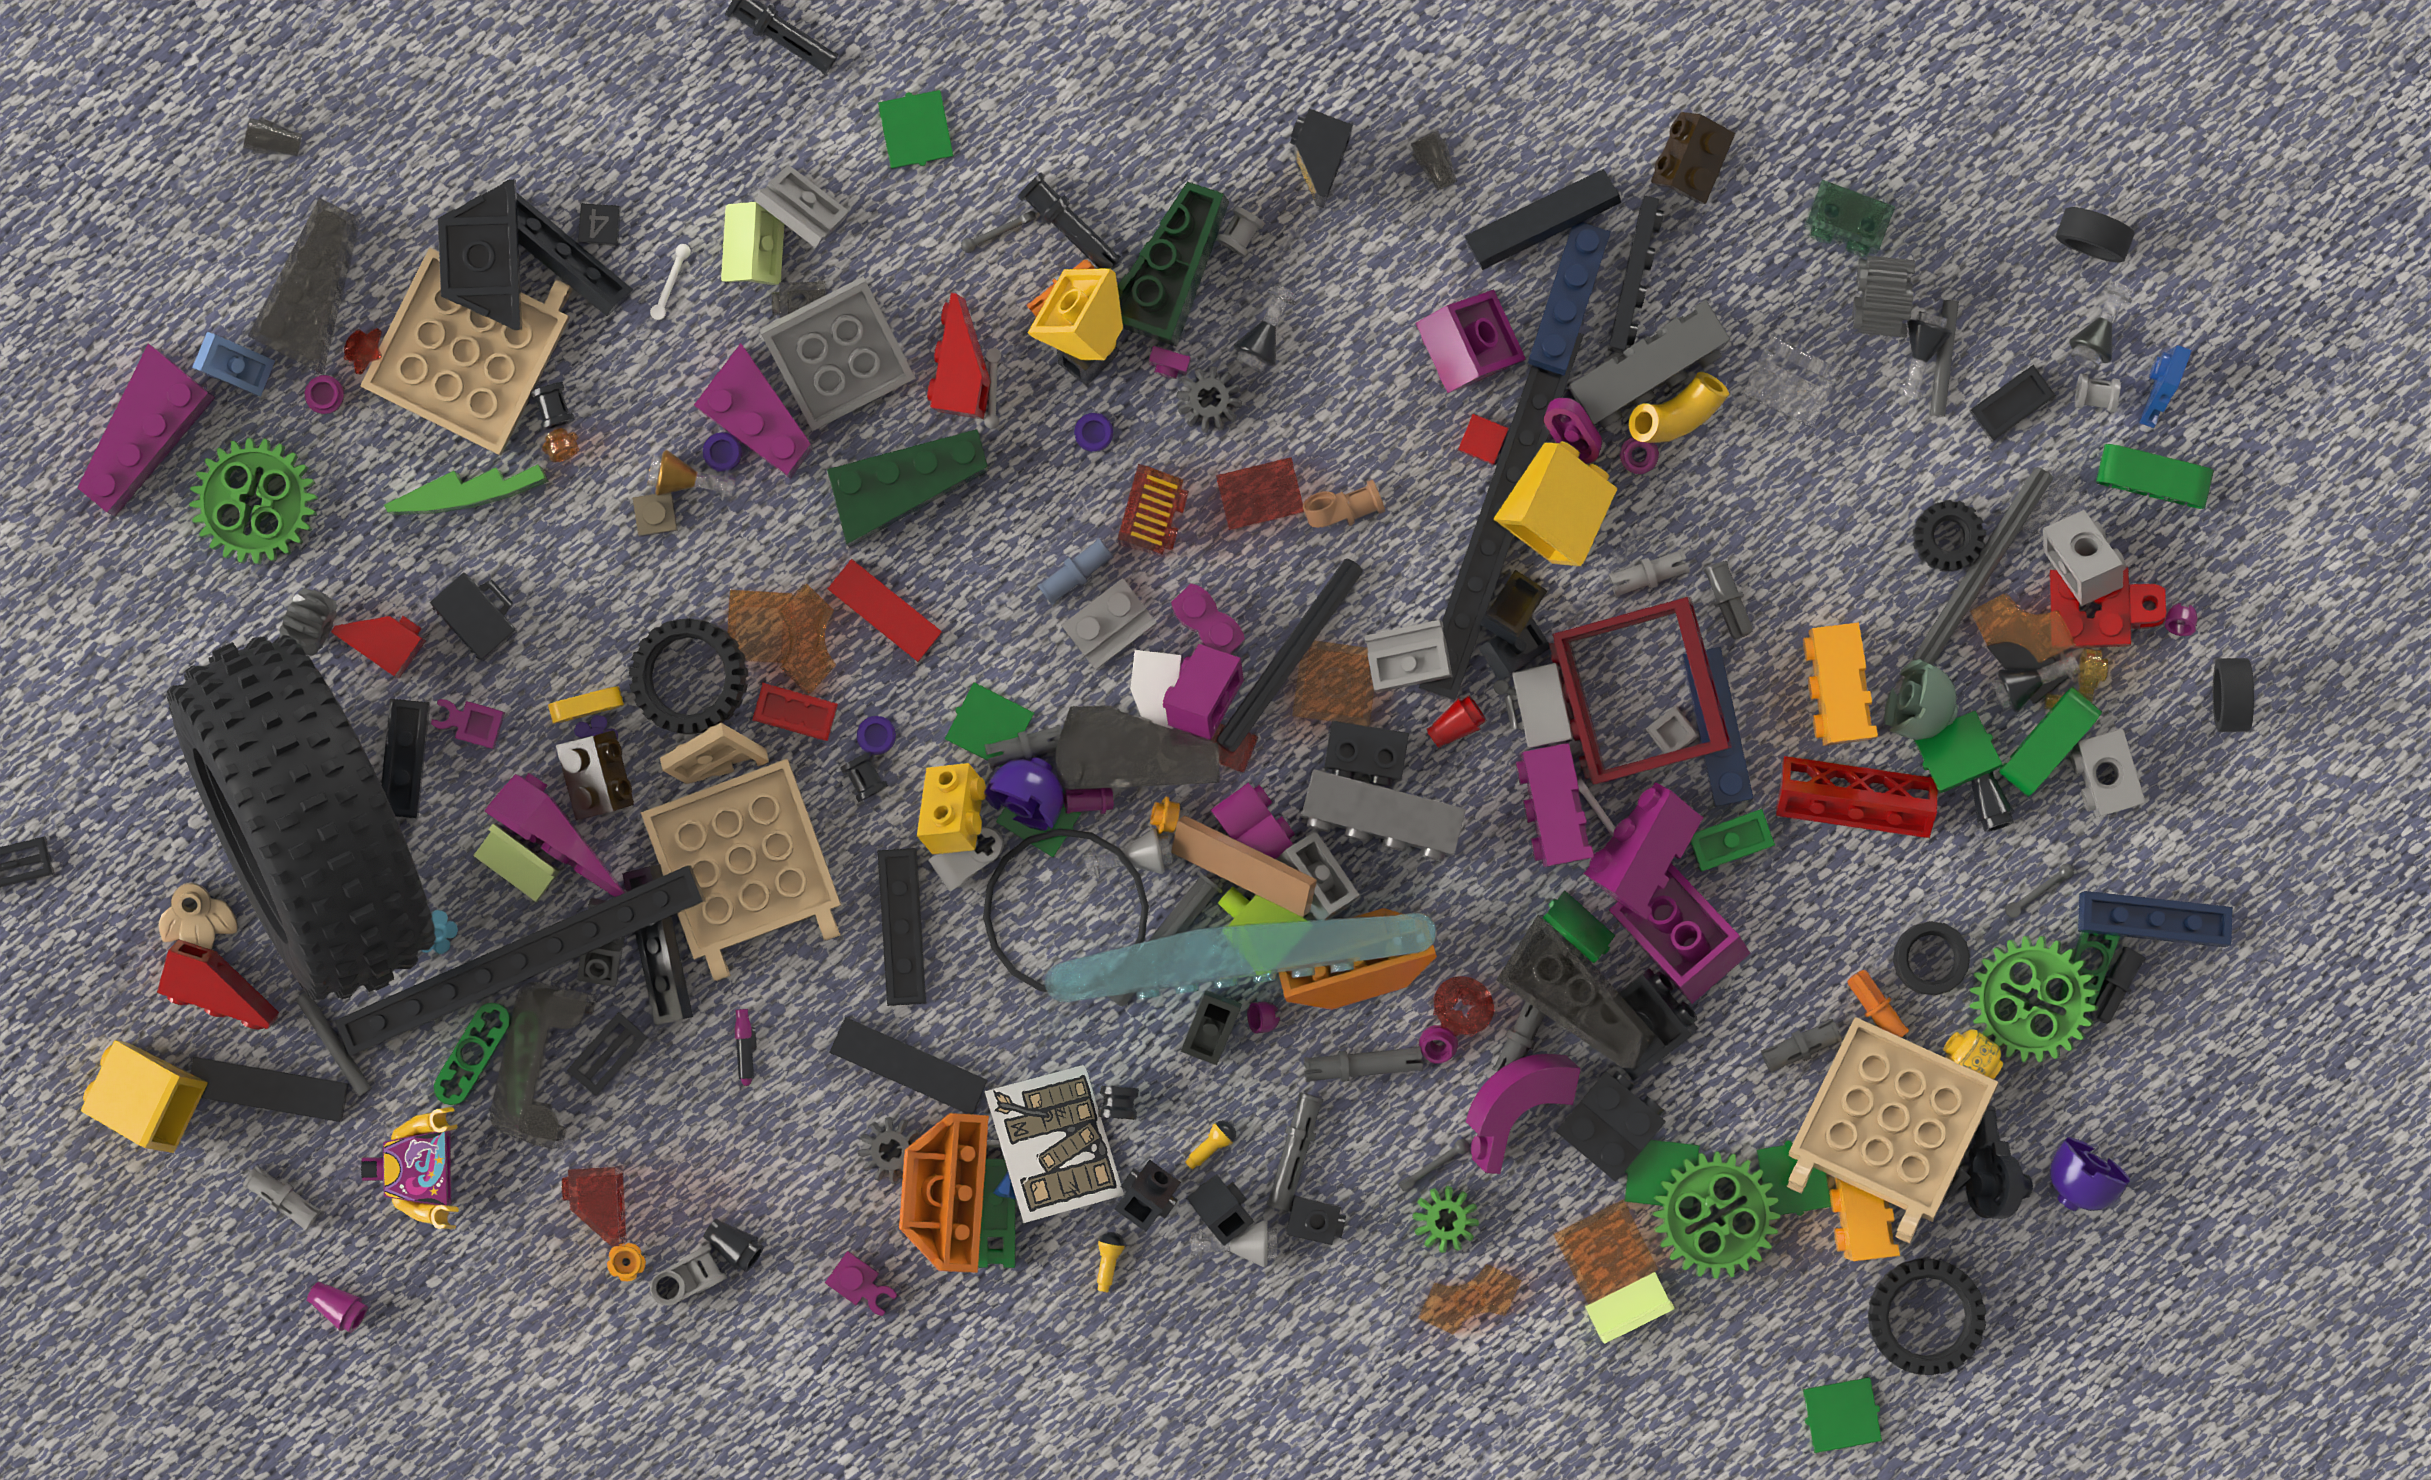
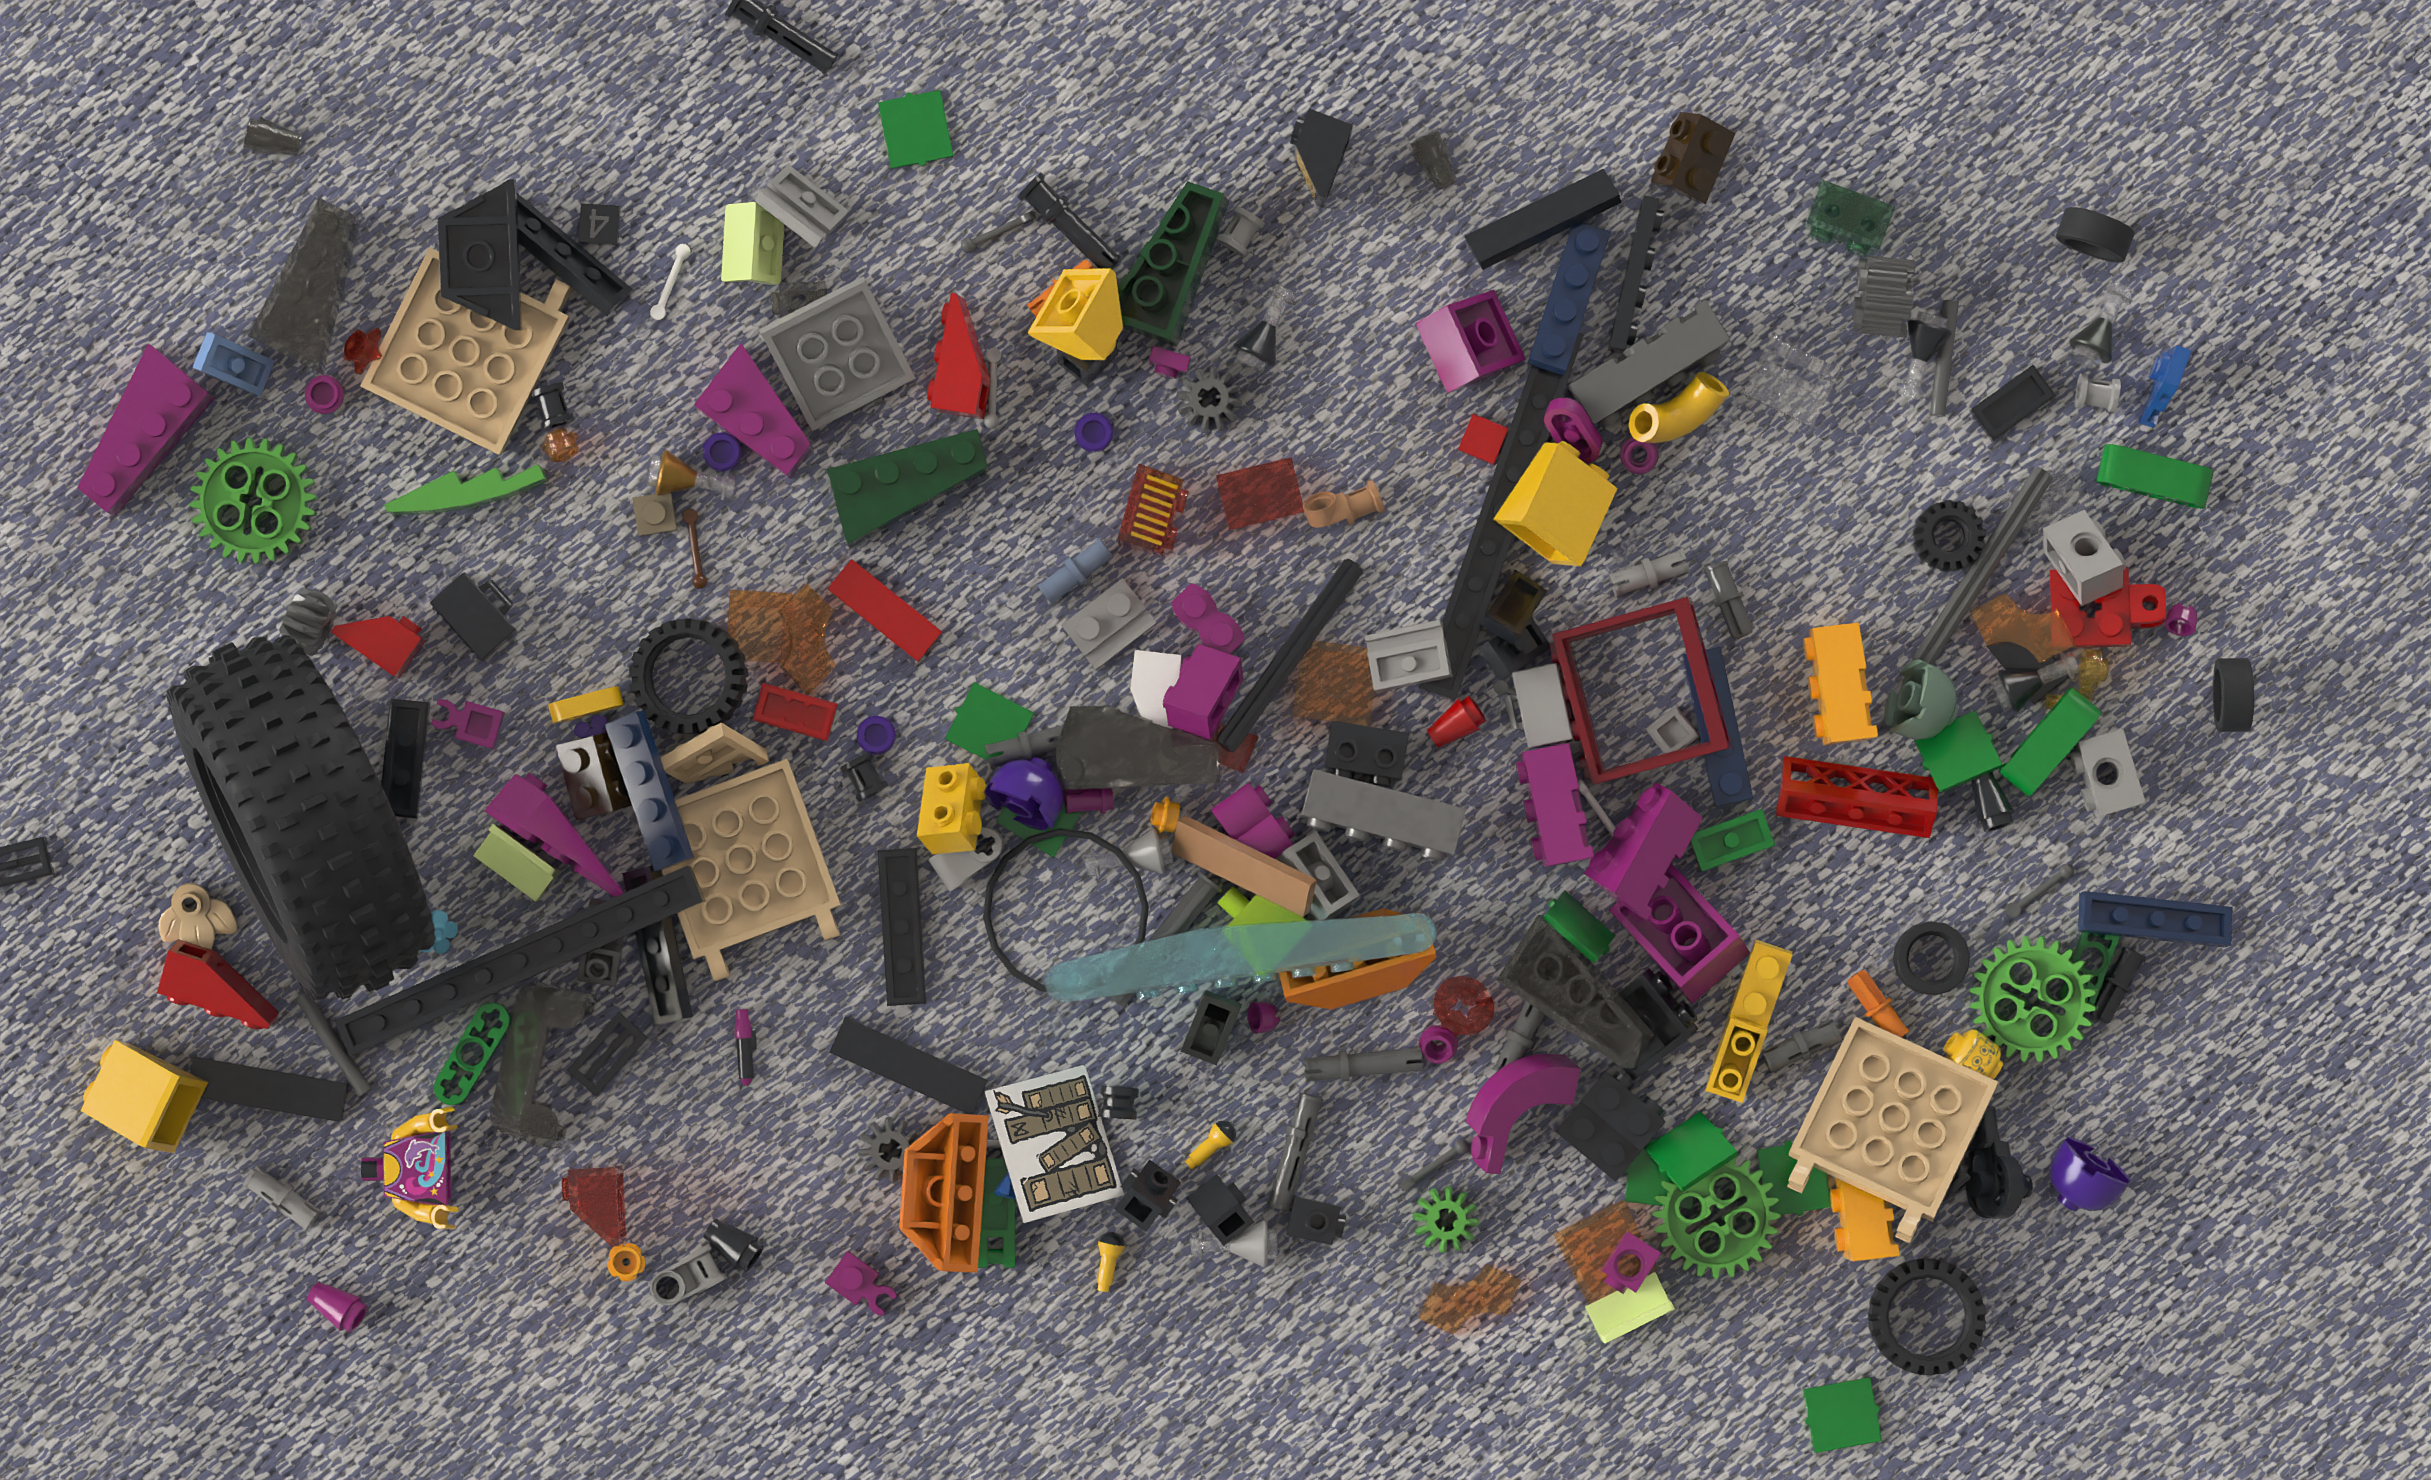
none -> dark blue plate [605,710,694,872]
none -> reddish brown hinge [682,509,707,589]
none -> magenta brick [1601,1231,1661,1294]
none -> green piece [1645,1111,1738,1192]
none -> yellow slope [1705,939,1793,1103]

